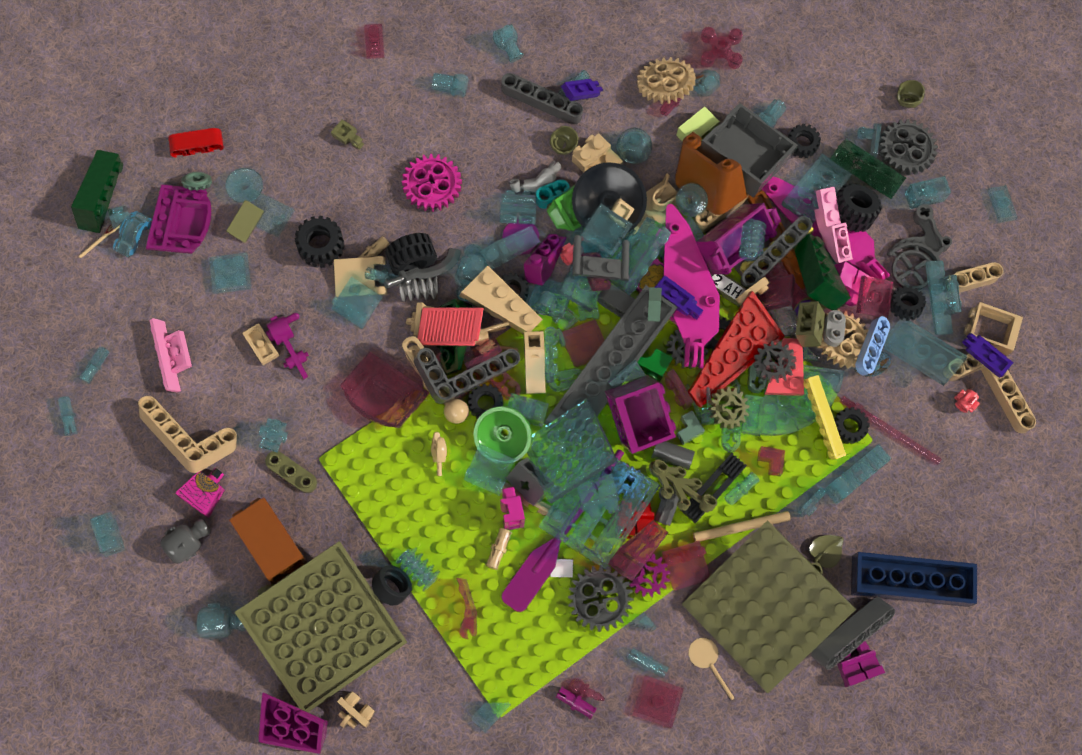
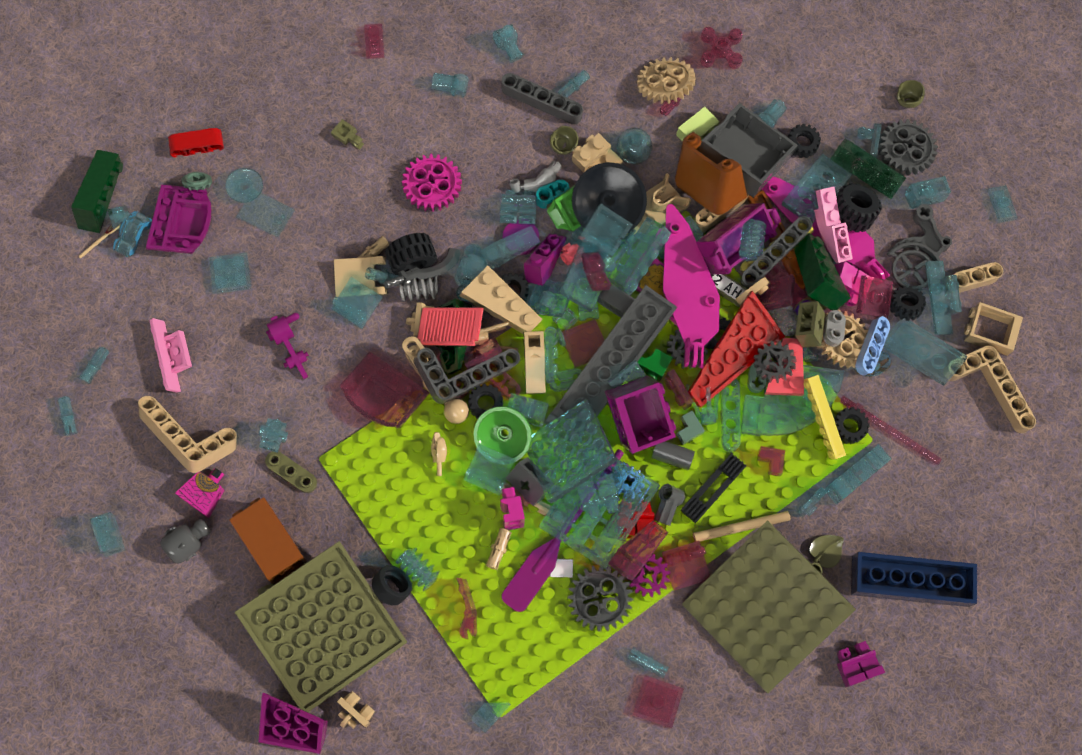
clear light blue piece [196,603,246,641] -> none
olive slope [226,200,264,243] -> none
tan plate [242,323,279,366] -> none
black tyre [295,216,344,268] -> none
magenta pin [555,686,597,719] -> none
dark purple hinge [561,79,603,101] -> none
clear pink bar [569,678,605,701] -> none
dark grey plate [572,234,630,281] -> none
tan tile [608,199,634,225] -> none
clear light blue slope [631,612,657,632] -> none
sand green piece [648,287,662,322] -> none
olive plant [649,459,717,512] -> none
dark purple hinge [655,275,703,320] -> none
clear light blue piece [676,183,708,217] -> none
tan piece [689,638,734,700] -> none
clear light blue head [694,69,720,96] -> none
olive gear [707,387,750,429] -> none
clear light blue axle [725,472,760,505] -> none
dark grey beam [811,597,895,670] -> none
coral gear [954,389,980,413] -> none
dark purple hinge [962,333,1013,378] -> none

